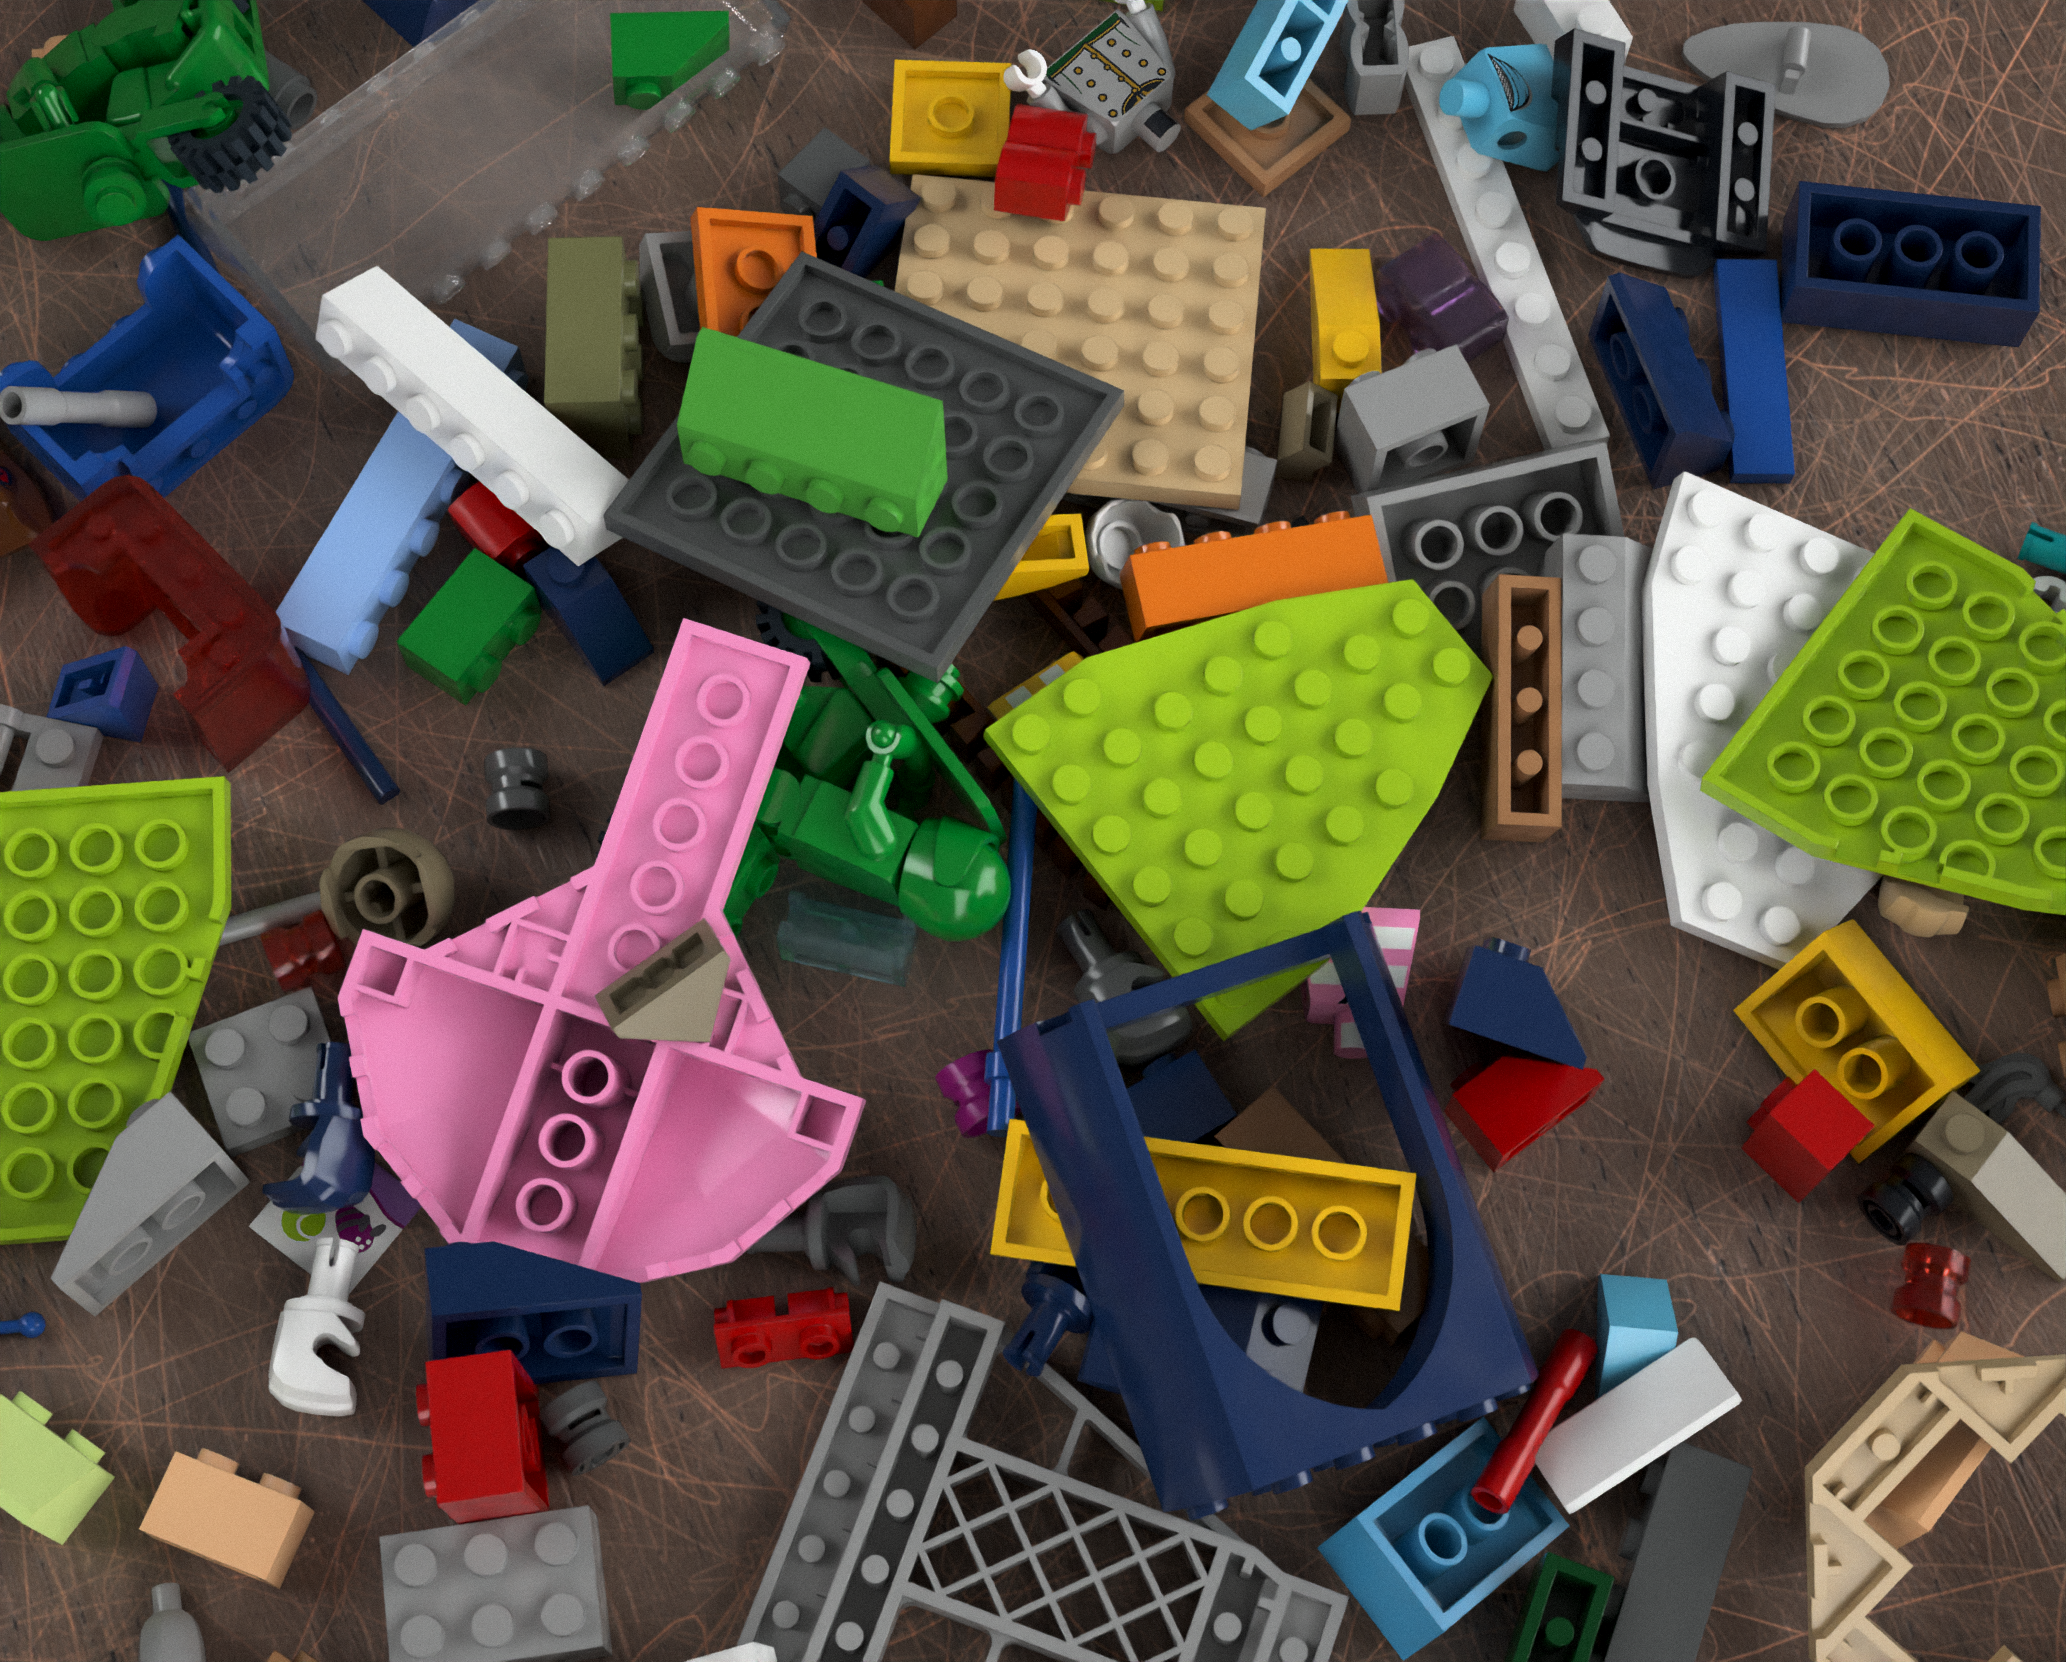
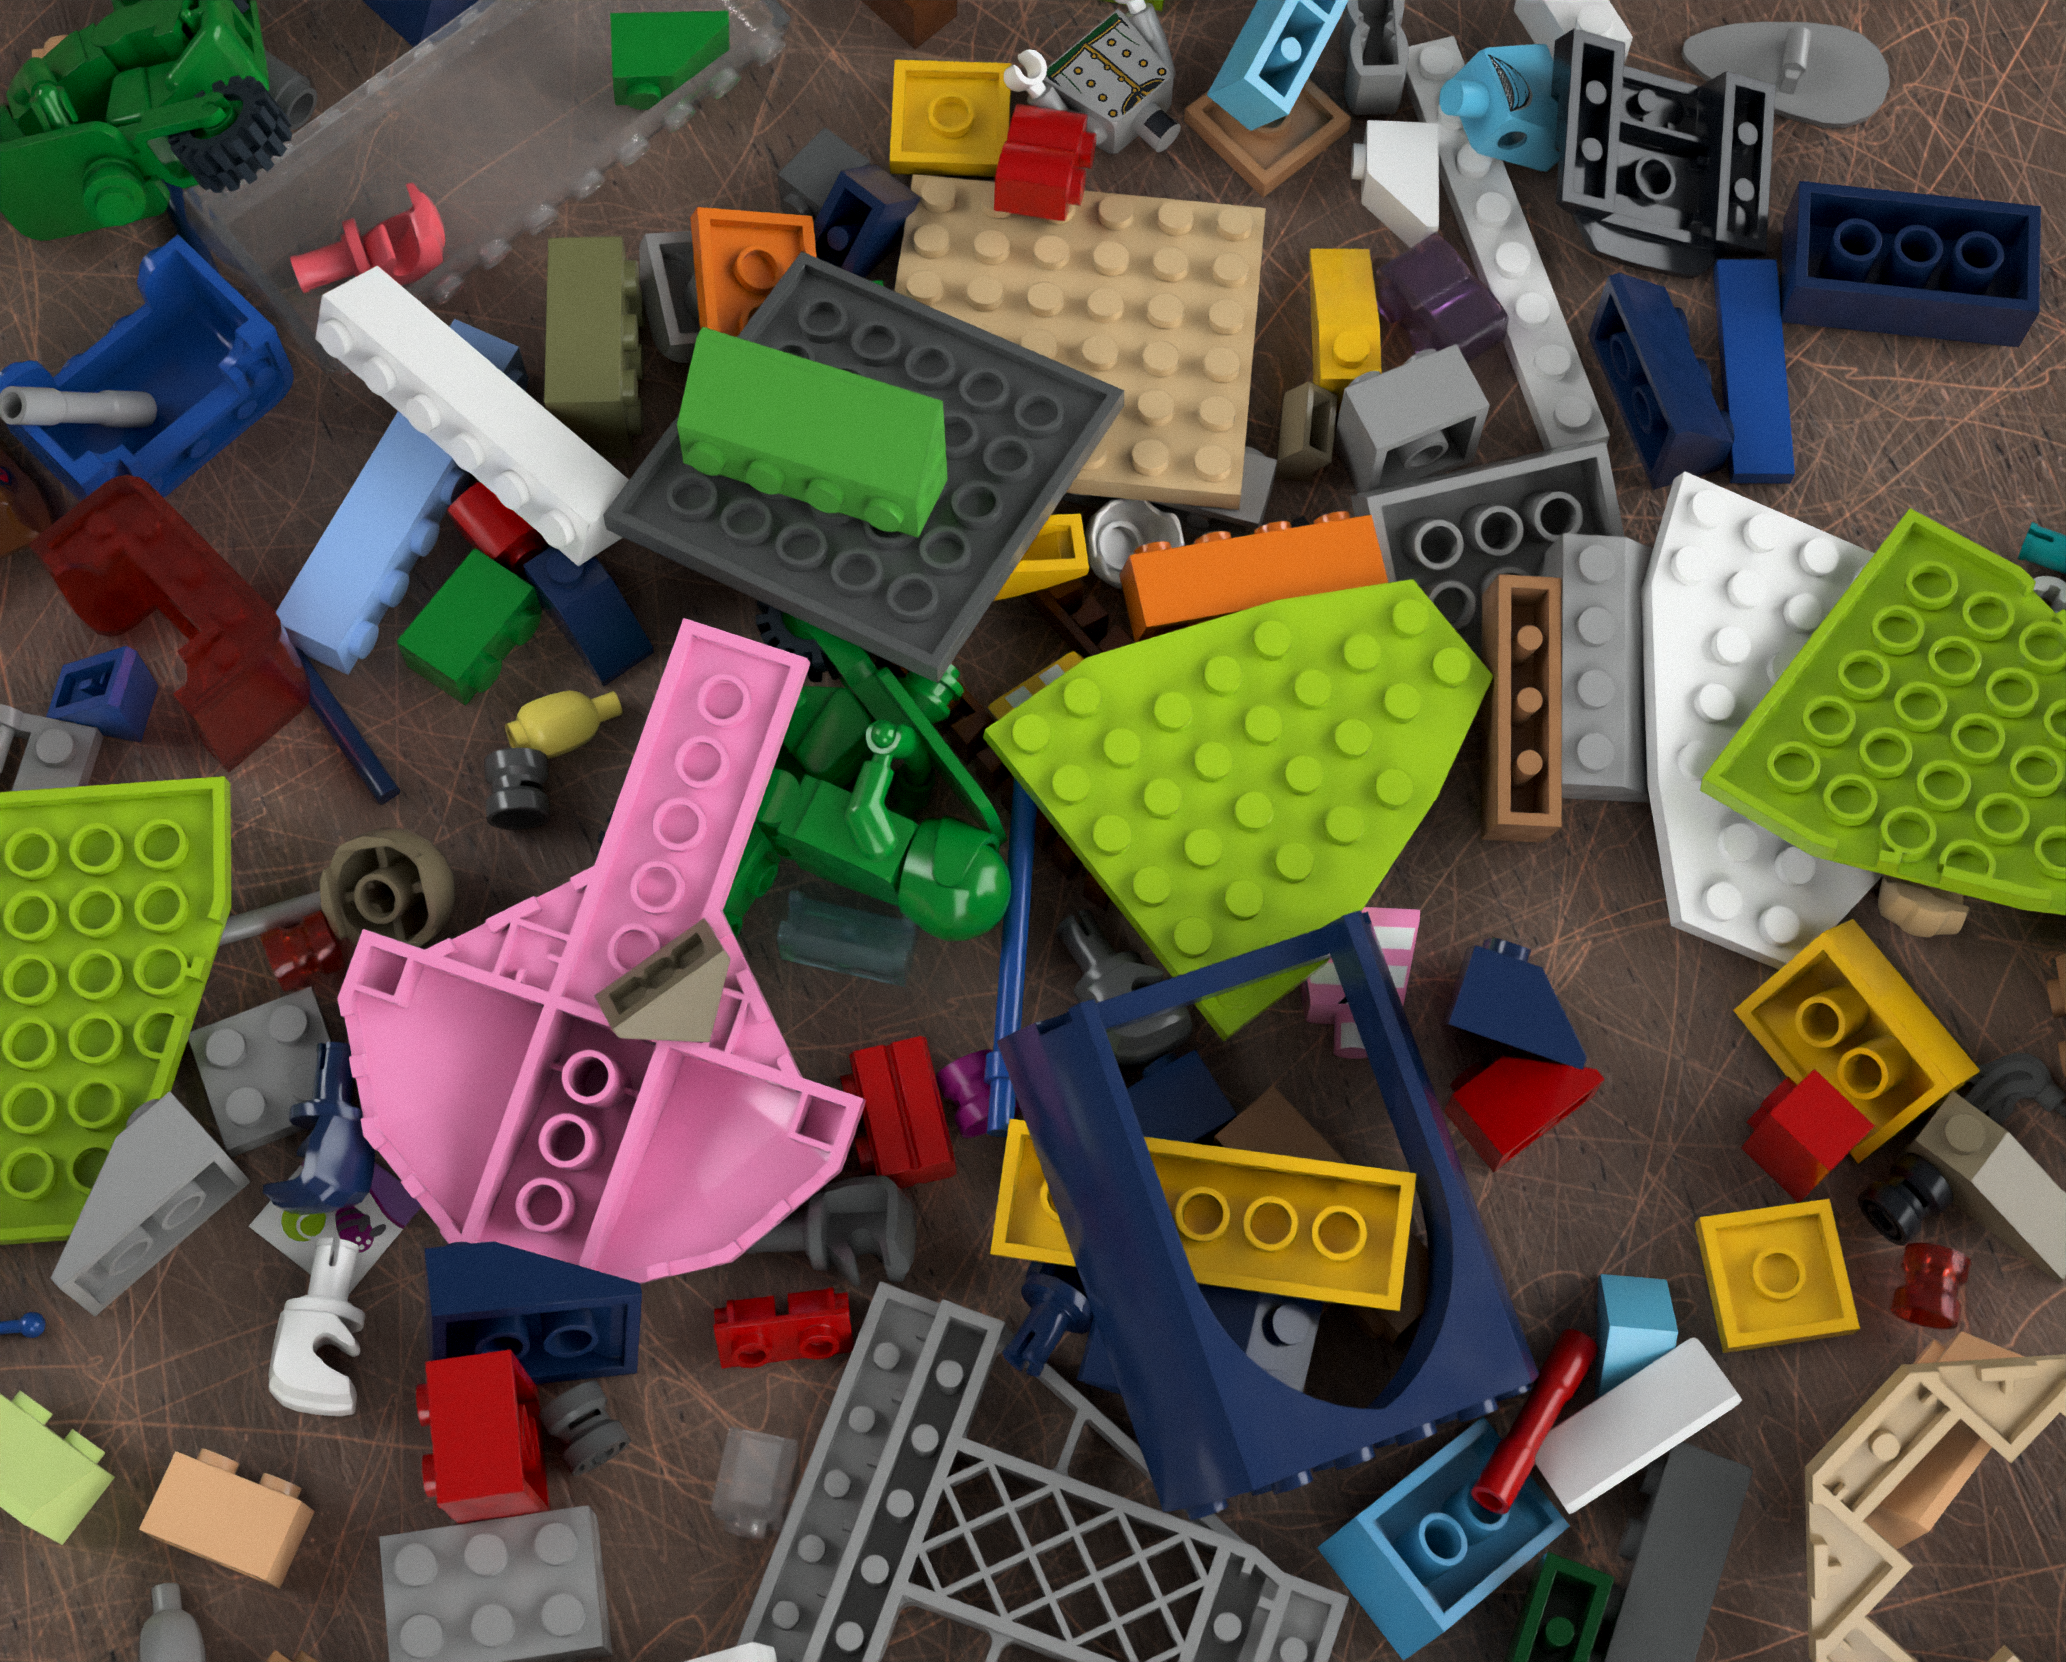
none -> coral piece [290,182,446,293]
none -> light yellow plant [505,691,622,760]
none -> clear brick [711,1427,801,1539]
none -> red brick [840,1036,957,1189]
none -> white slope [1351,120,1439,257]
none -> yellow plate [1694,1199,1860,1353]

